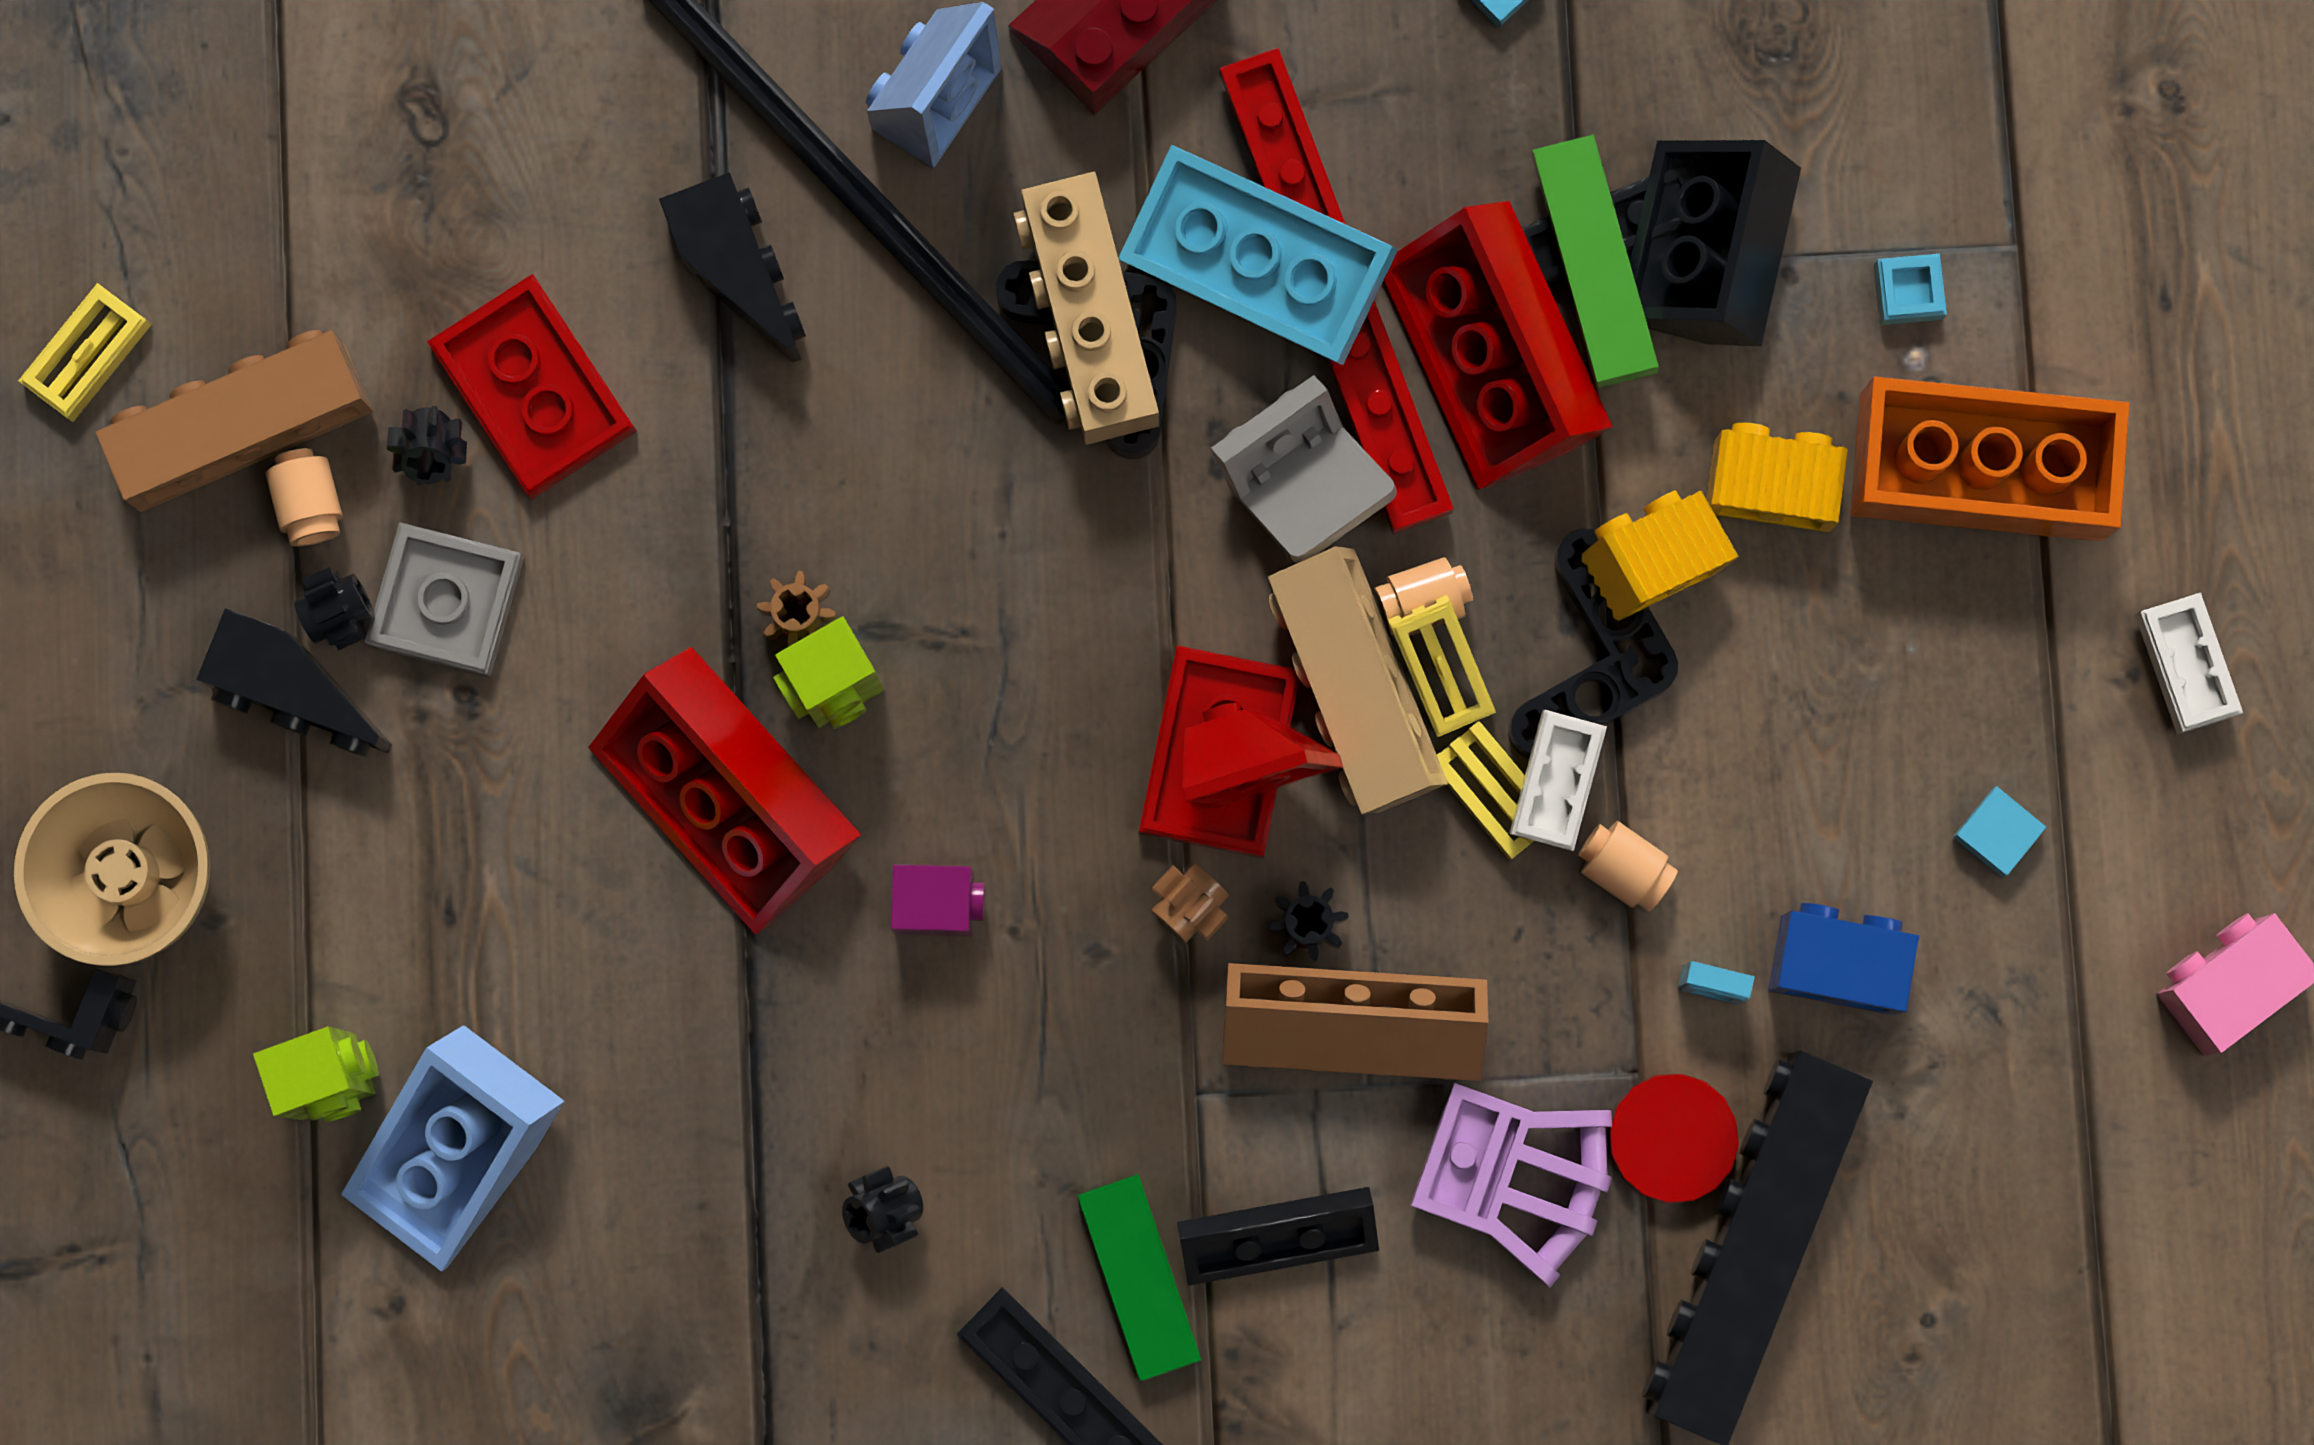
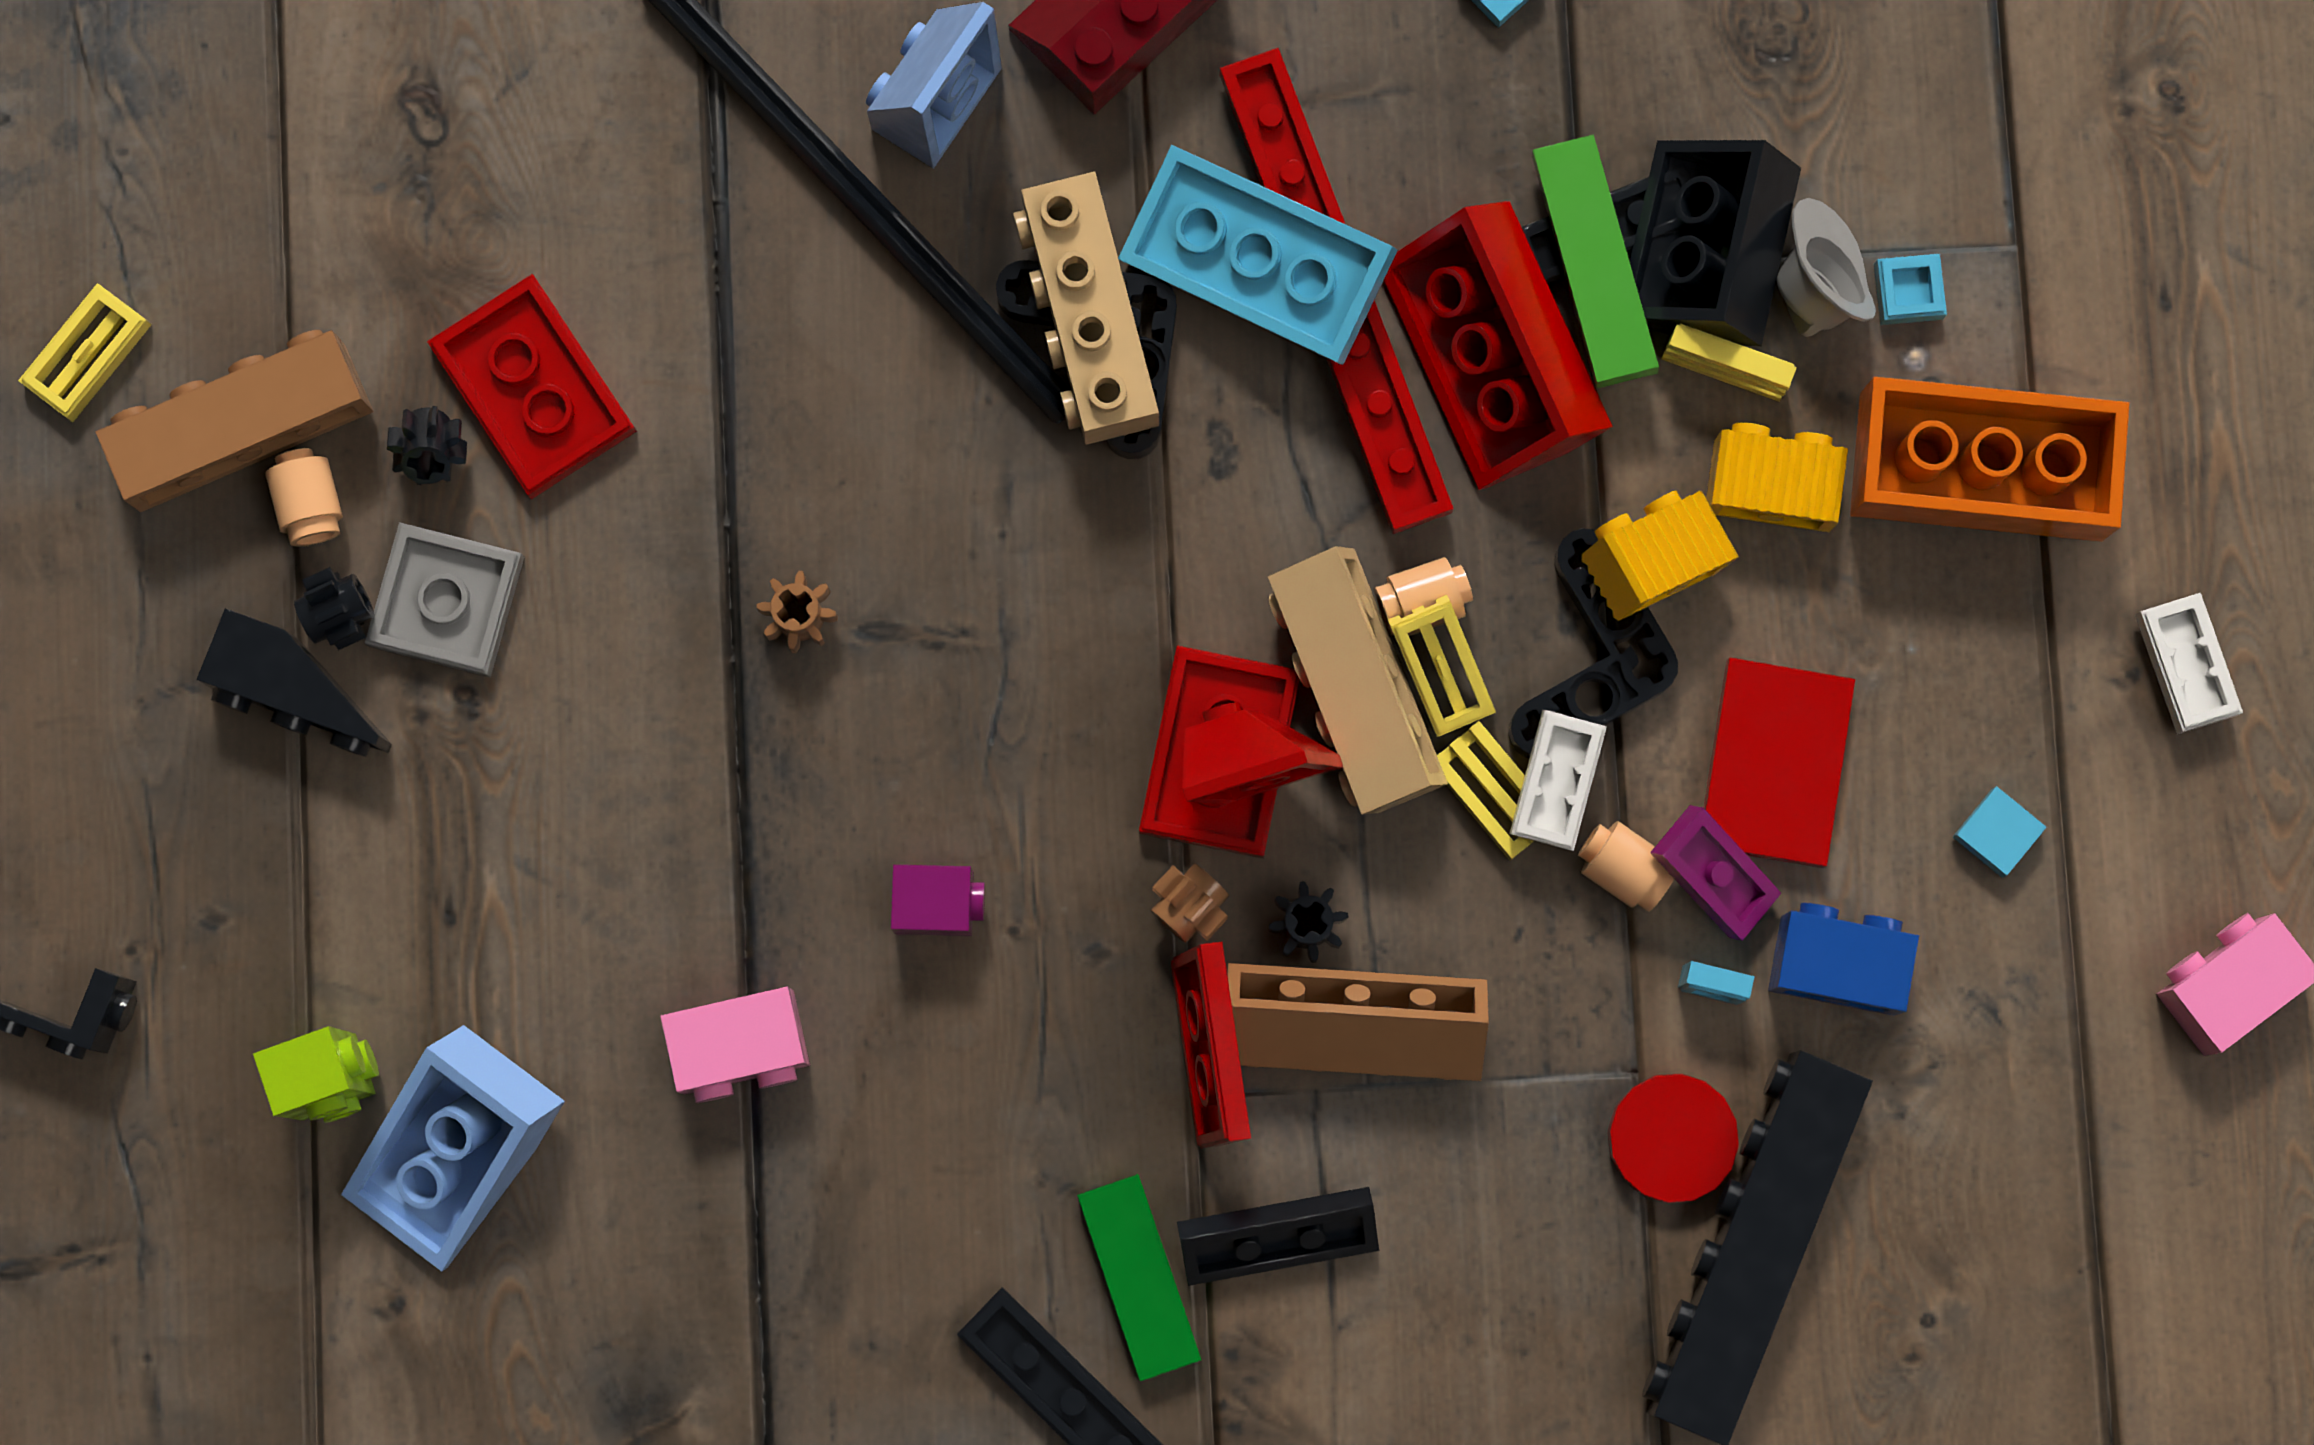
tan piece [14,773,211,966] -> none
red slope [588,646,861,935] -> none
black slope [659,172,806,362] -> none
lime brick [773,616,885,729] -> none
black gear [842,1166,923,1253] -> none
light grey bracket [1211,375,1397,563] -> none
lavender plate [1410,1083,1612,1288] -> none
none -> bright pink brick [661,986,810,1103]
none -> red tile [1171,941,1251,1149]
none -> magenta plate [1650,805,1781,941]
none -> light yellow tile [1661,323,1797,402]
none -> red tile [1703,657,1855,868]
none -> light grey piece [1776,198,1876,337]

